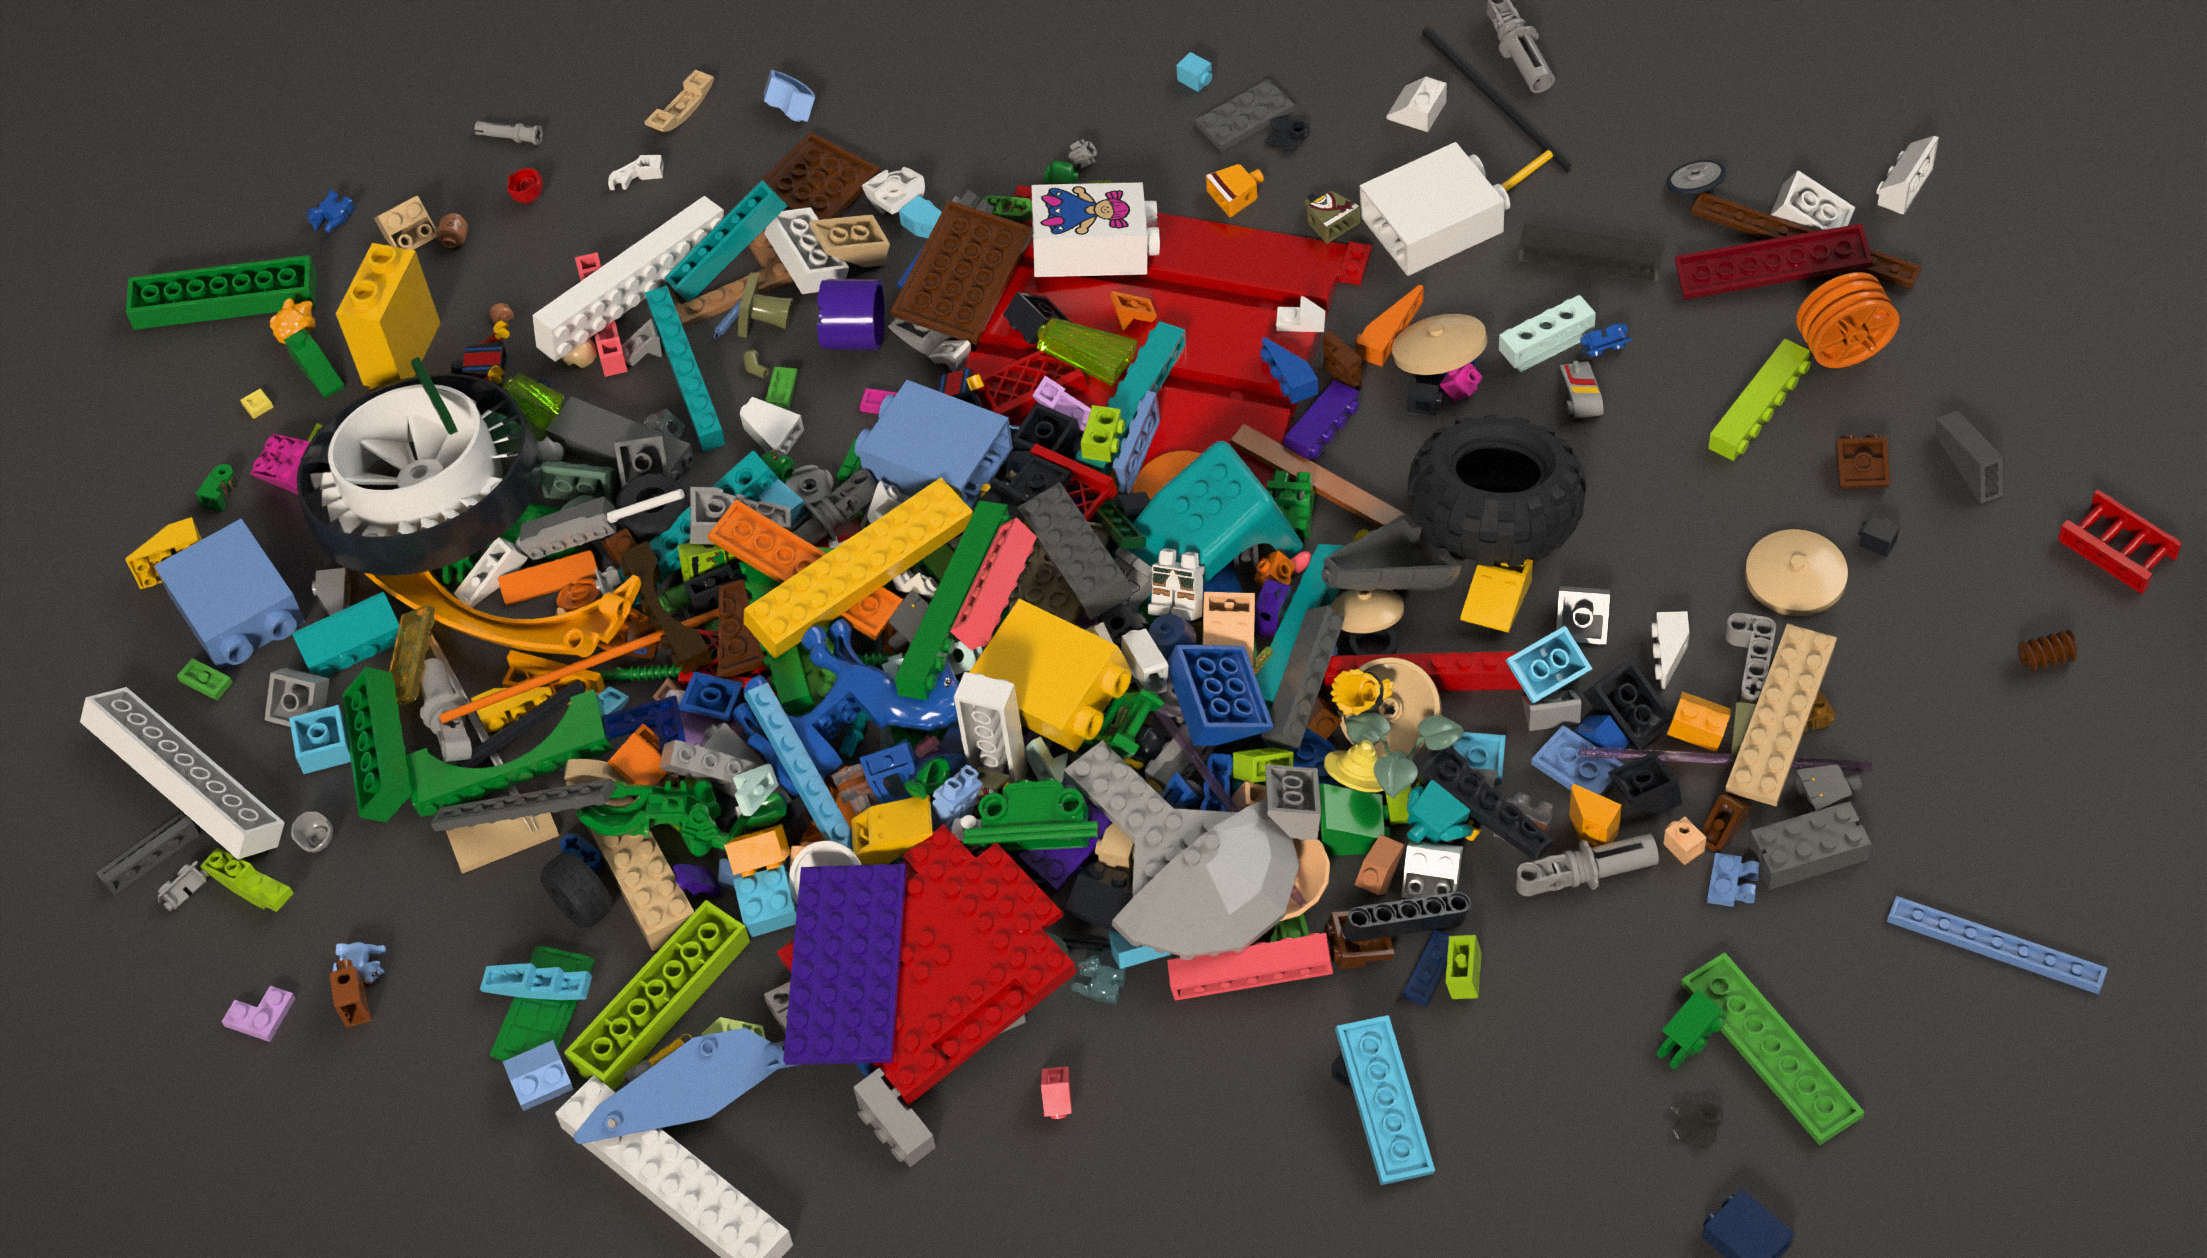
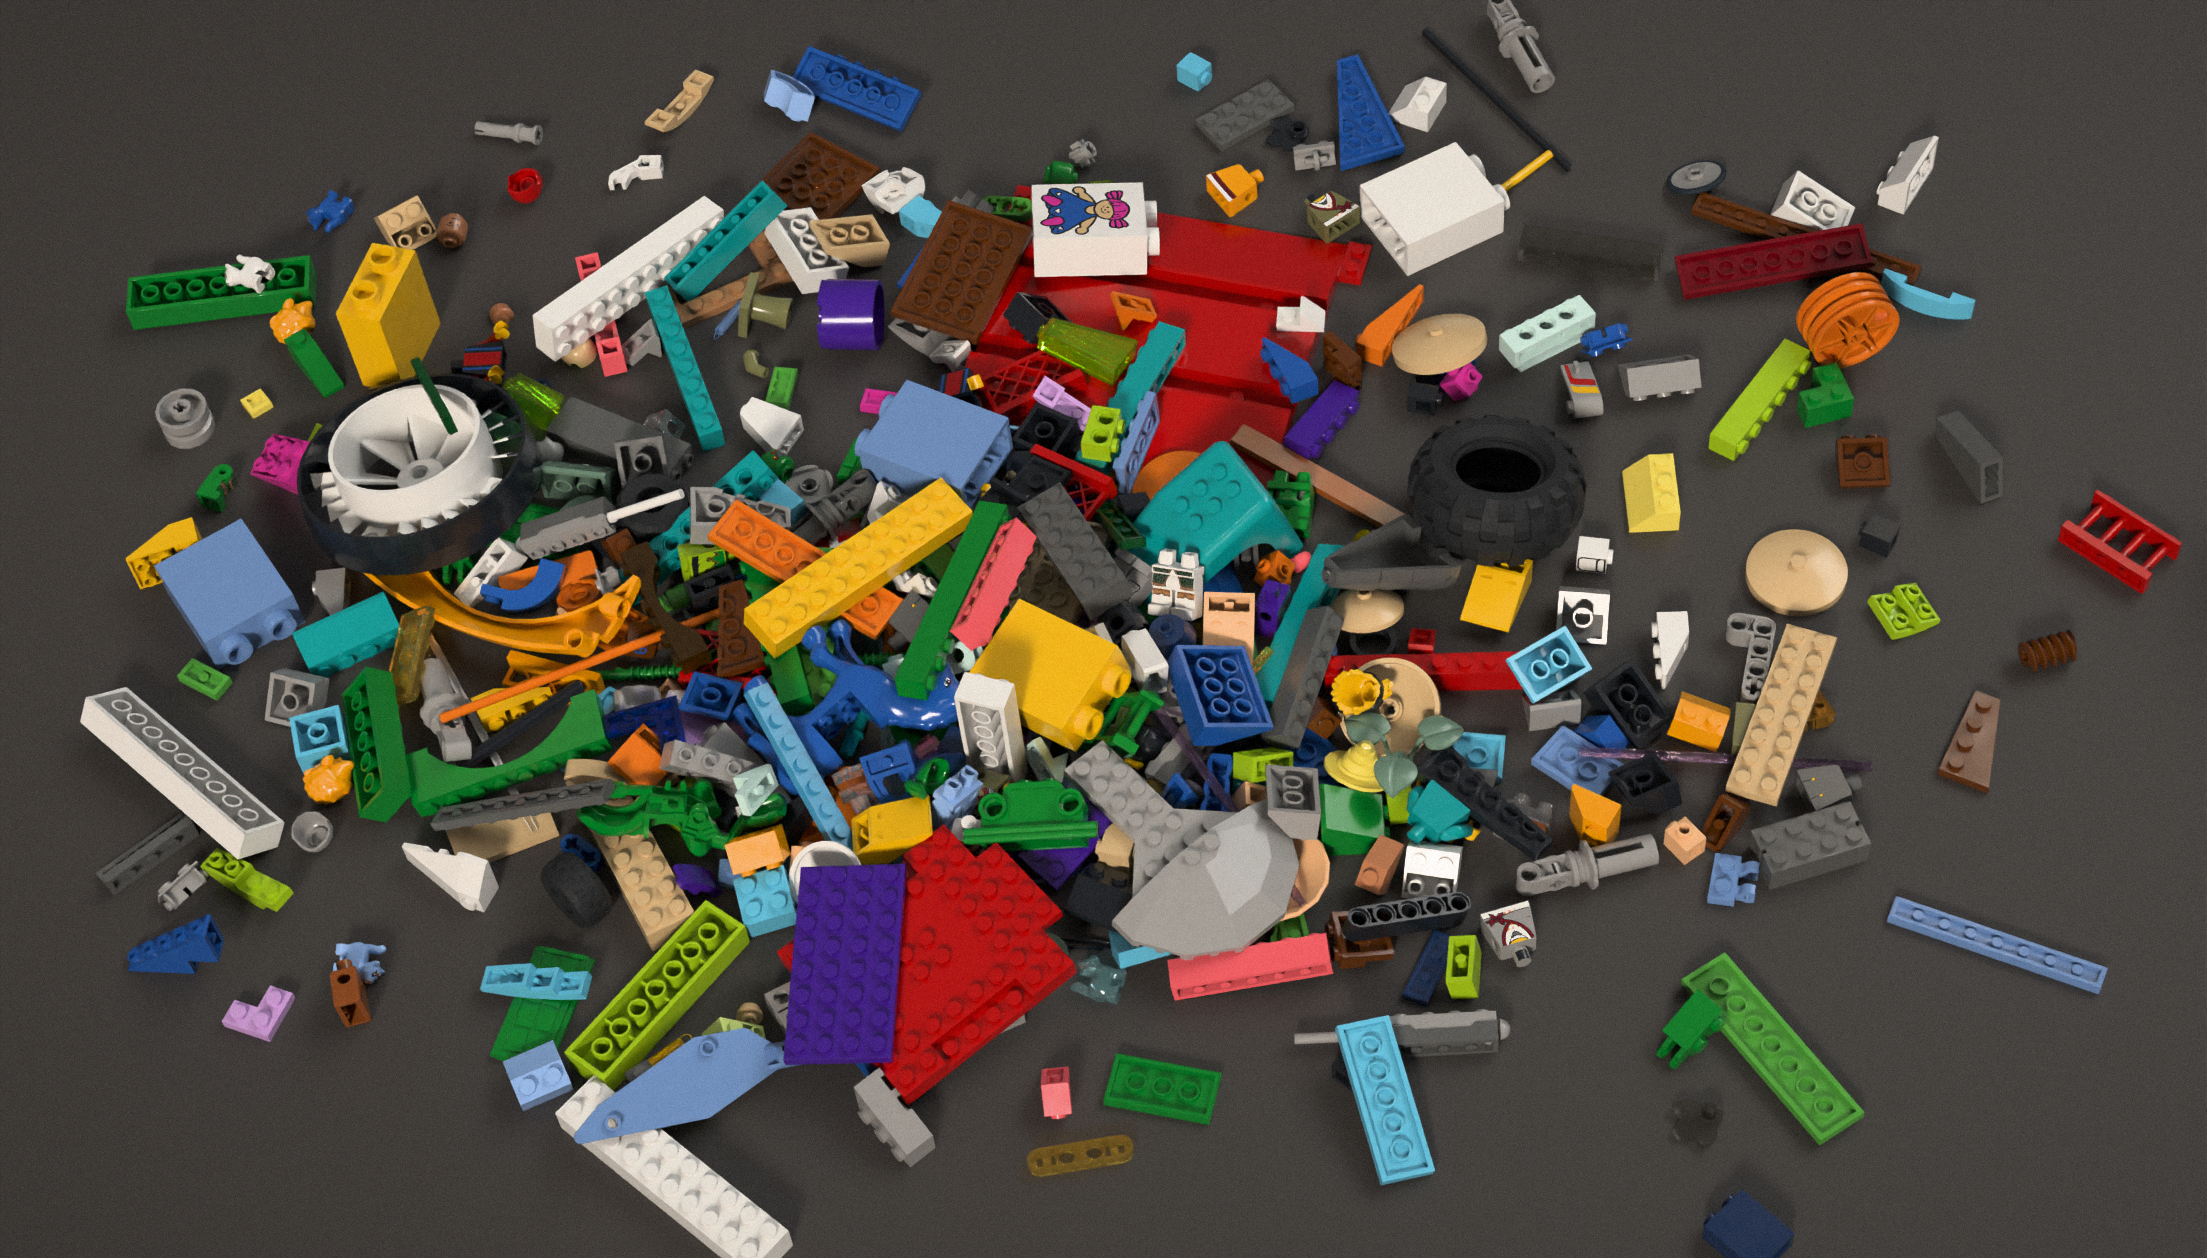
none -> blue slope [127,914,225,974]
none -> light grey wheel [155,389,216,449]
none -> white animal [224,255,275,294]
none -> light orange animal [303,755,354,805]
none -> white wedge [402,843,499,912]
none -> blue arch [480,558,567,614]
none -> light grey hair [613,684,662,726]
none -> tan plate [736,1002,763,1025]
none -> blue plate [792,46,922,132]
none -> clear yellow beam [1027,1135,1134,1177]
none -> green tile [1103,1053,1222,1125]
none -> light grey hips [1293,141,1336,171]
none -> piece [1294,1009,1511,1058]
none -> blue wing [1337,54,1405,171]
none -> red slope [1408,628,1437,654]
none -> torso [1480,900,1537,967]
none -> white brick [1576,536,1614,574]
none -> light grey slope [1618,355,1702,401]
none -> light yellow slope [1622,453,1681,533]
none -> green brick [1796,362,1854,428]
none -> lime slope [1867,583,1941,640]
none -> medium azure slope [1881,269,1976,319]
none -> reddish brown wing [1938,691,2000,794]

